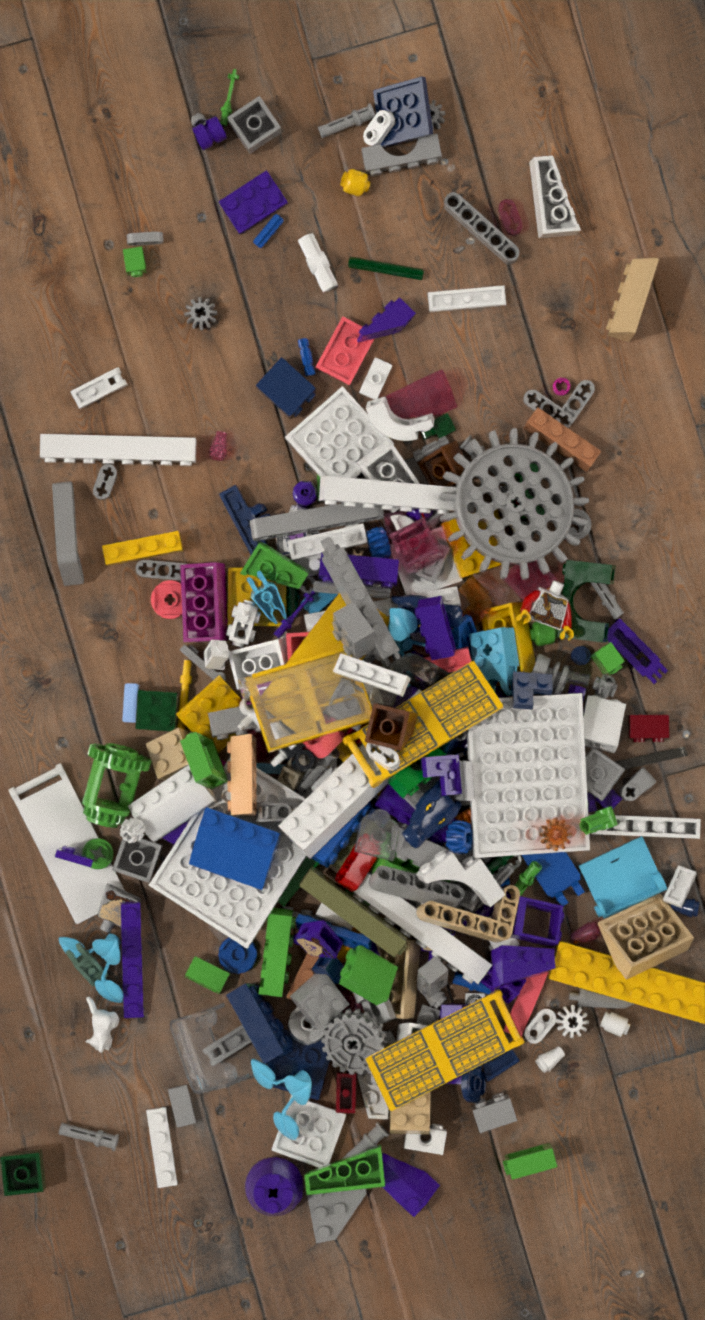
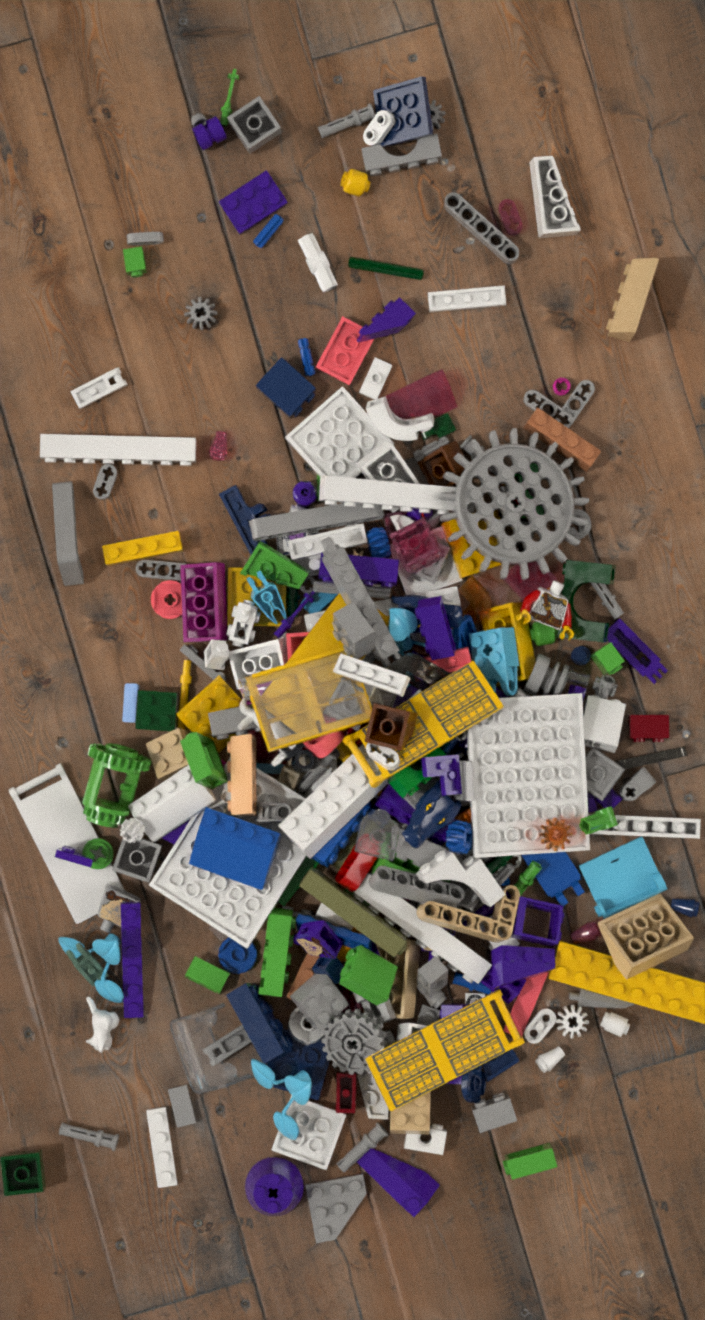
bright green wedge [305,1145,385,1195] -> none
dark blue plate [512,671,553,710] -> none
white plate [663,865,697,908] -> none

